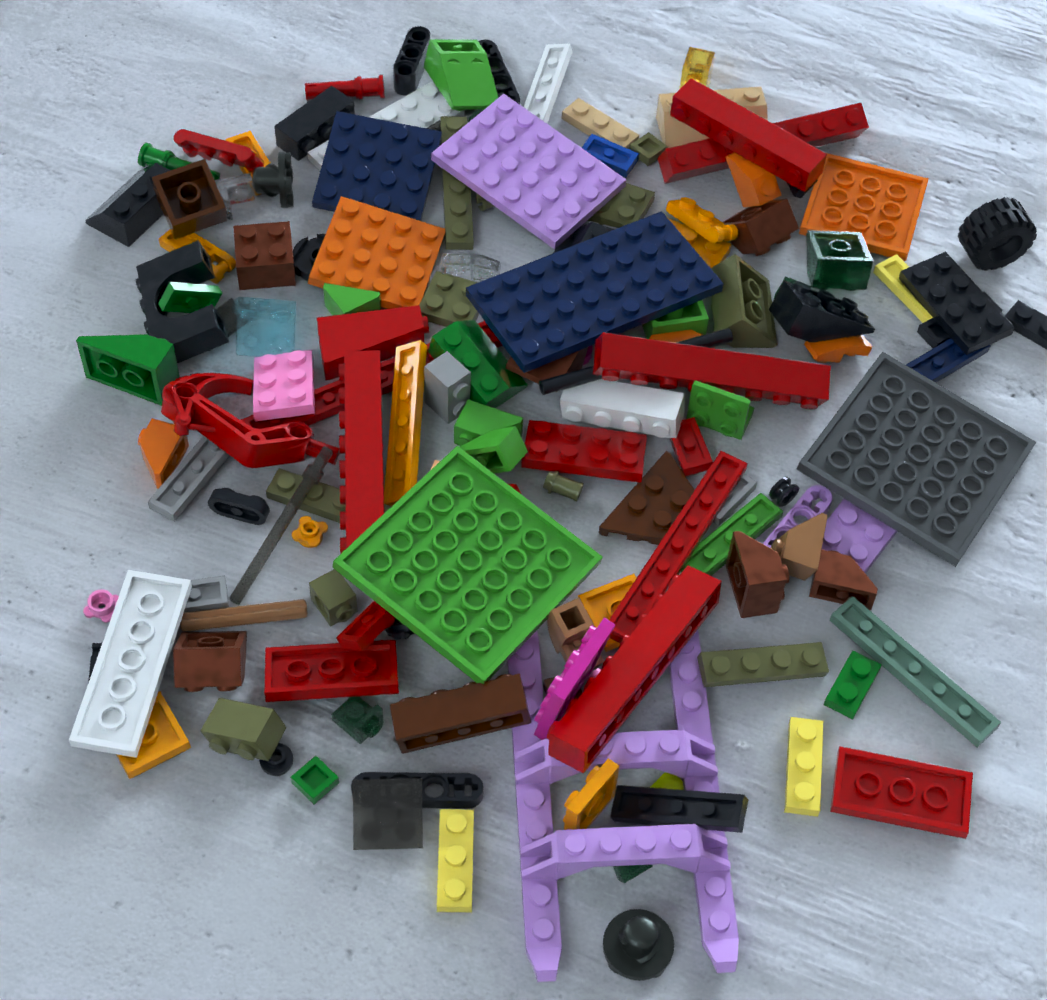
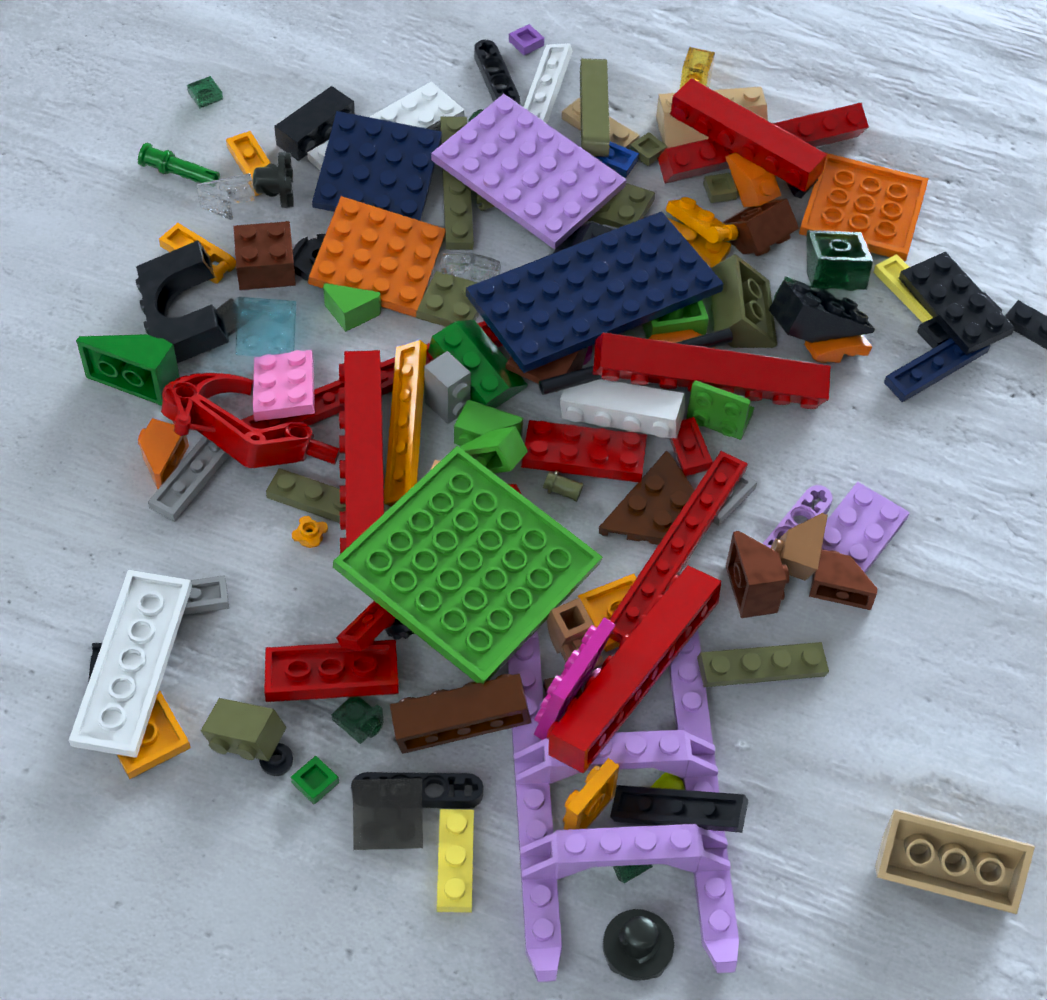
bright pink plate [83,590,119,623] -> none
black slope [85,163,171,247] -> none
reddish brown brick [152,159,227,239] -> none
green plate [158,282,223,313] -> none
red plate [173,129,264,175] -> none
copper slope [173,631,247,692] -> none
medium nougat axle [180,599,308,632] -> none
black plate [208,488,270,525] -> none
clear smoke bar [229,447,333,605] -> none
red pin [305,74,385,100] -> none
olive brick [309,569,358,627] -> none
red slope [316,305,429,381] -> none
black beam [393,26,430,96] -> none
bright green slope [424,39,498,111] -> none
bright green tile [681,493,783,576] -> none
black bush [769,477,799,507] -> none
light yellow plate [784,717,823,817] -> none
dark grey plate [796,351,1036,567] -> none
green plate [823,650,882,720] -> none
sand green plate [829,596,1001,748] -> none
red plate [830,746,973,839] -> none
black tyre [958,197,1037,270] -> none
none -> clear green plate [187,76,223,108]
none -> medium lavender plate [509,24,544,55]
none -> olive beam [580,58,610,157]
none -> olive plate [703,173,738,203]
none -> tan slope [875,809,1035,914]

